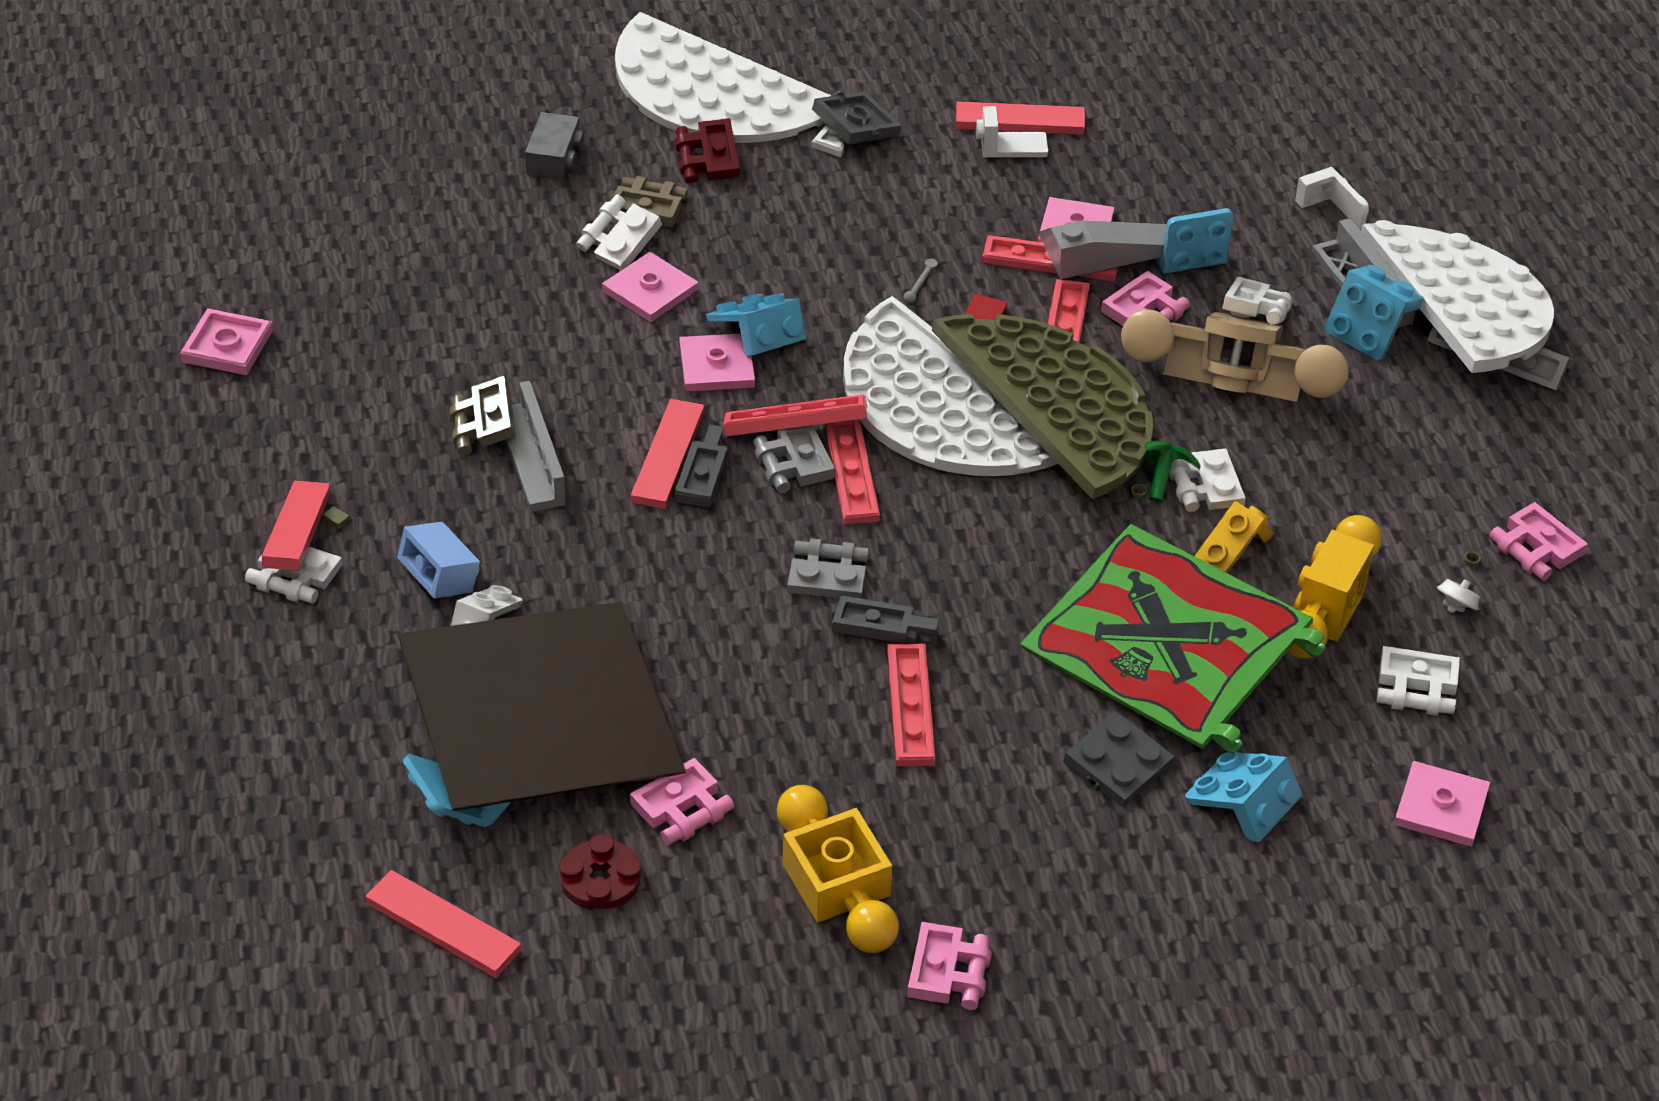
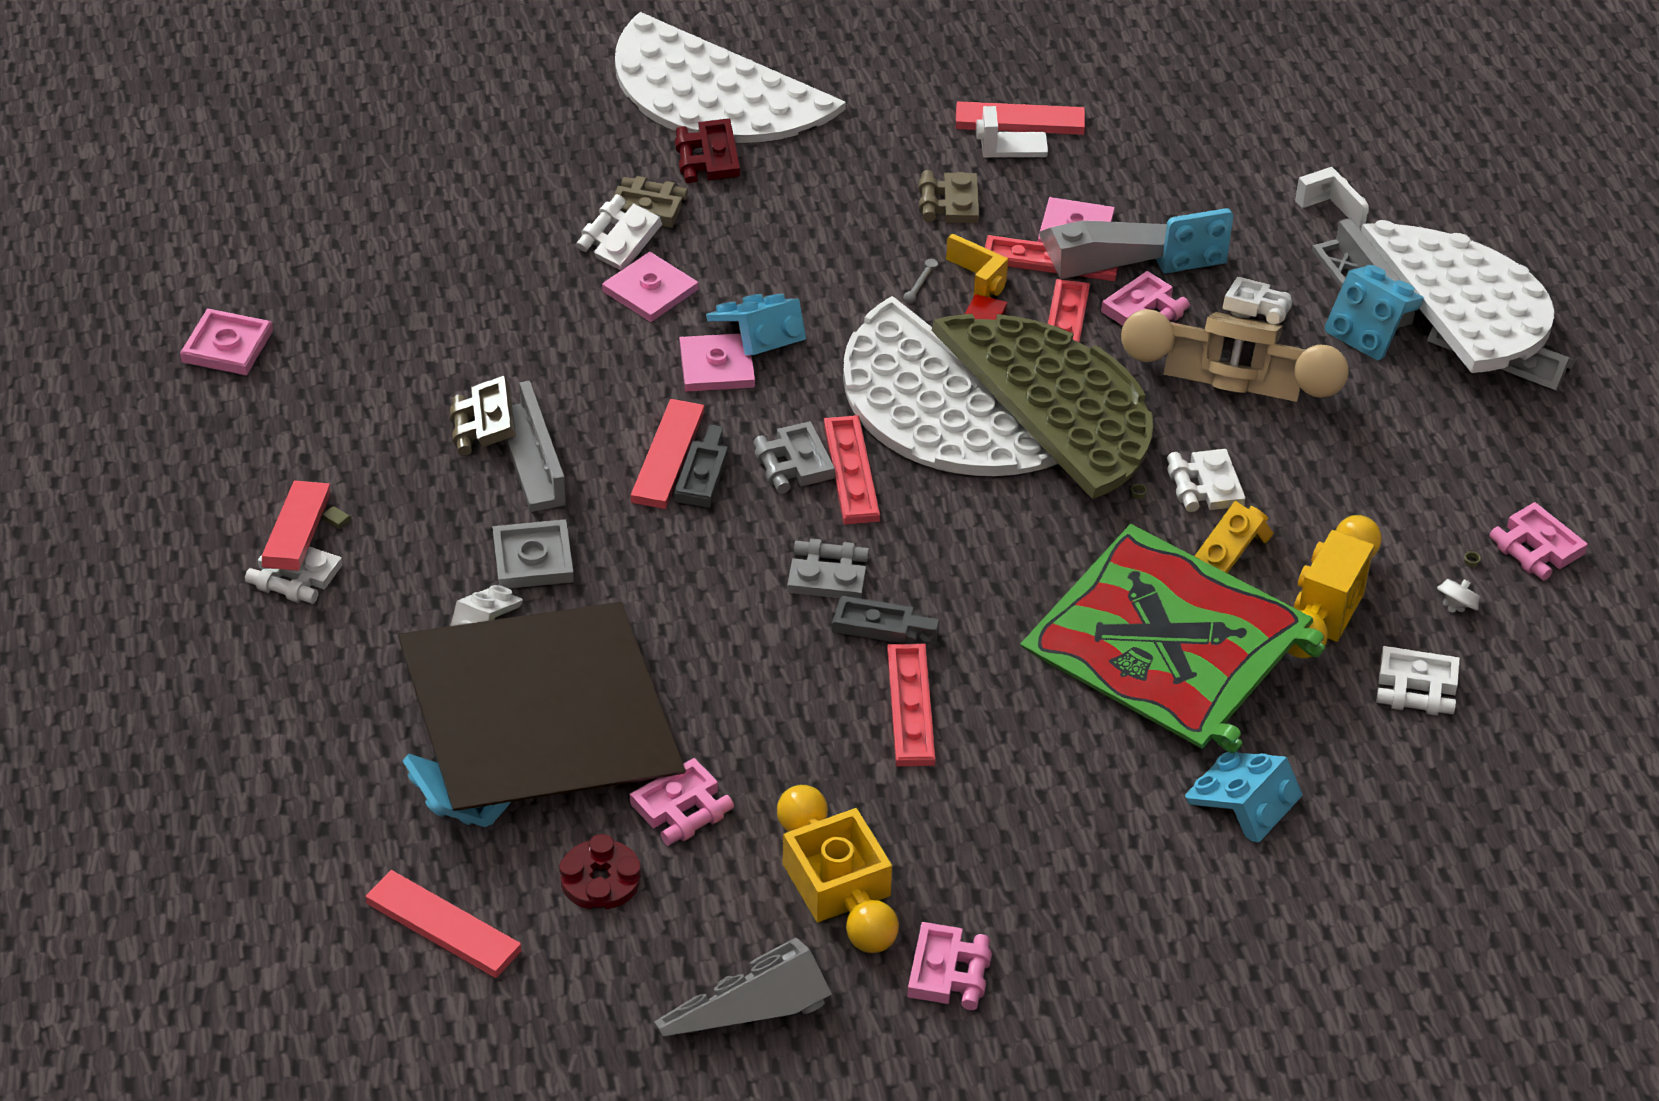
light blue brick [397,522,480,598] -> none
flat silver brick [525,112,585,180] -> none
coral tile [723,394,867,437] -> none
dark grey plate [812,91,902,144] -> none
white tile [812,125,844,157] -> none
dark grey plate [1063,711,1175,806] -> none
green plant [1145,441,1201,501] -> none
bright pink plate [1394,761,1490,847] -> none
none -> light grey plate [492,519,574,589]
none -> light grey wedge [654,937,832,1036]
none -> dark tan plate [918,170,979,223]
none -> yellow bracket [946,234,1008,298]

